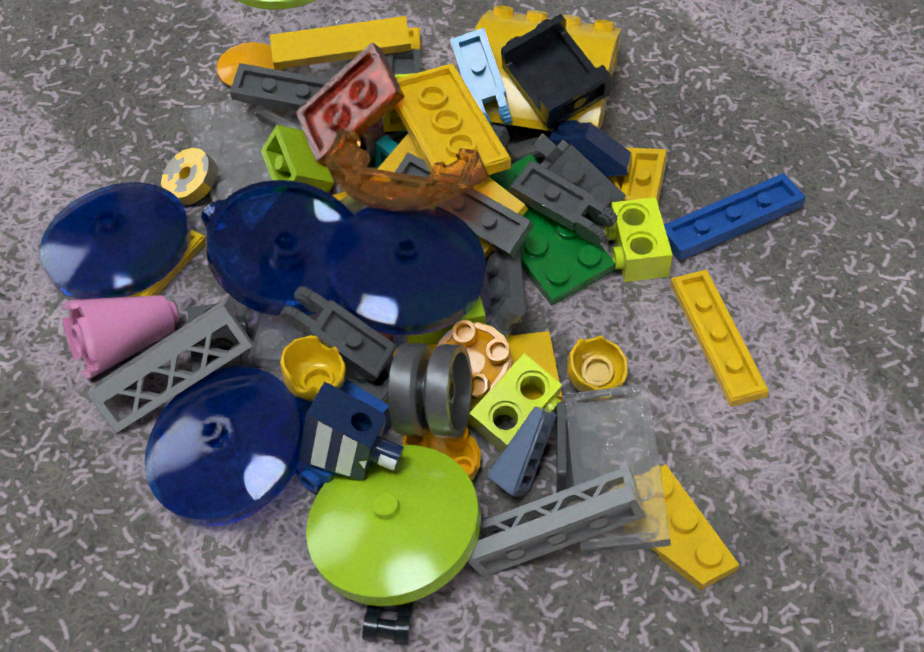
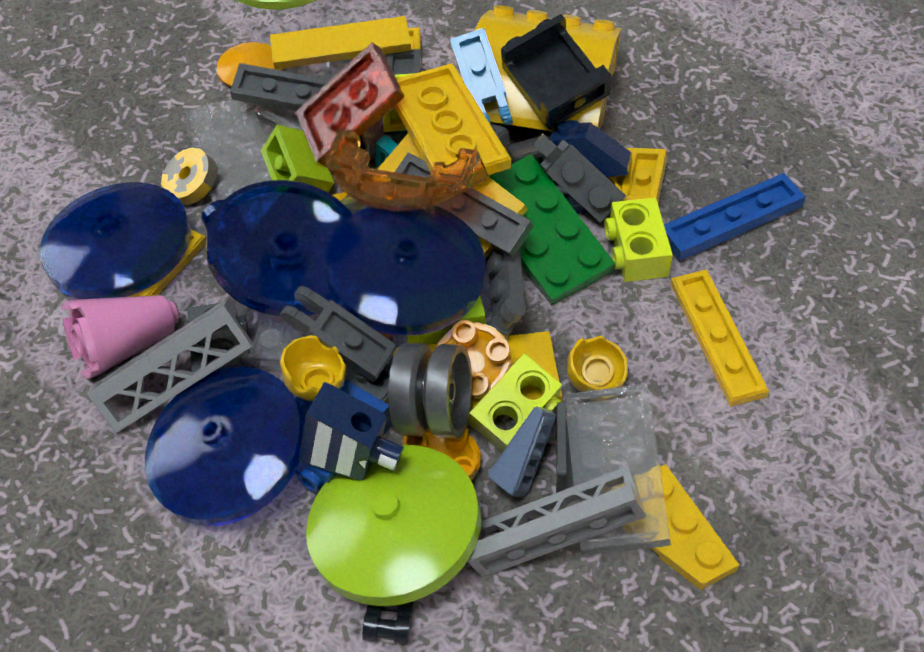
dark grey hinge [509,161,618,245] -> none

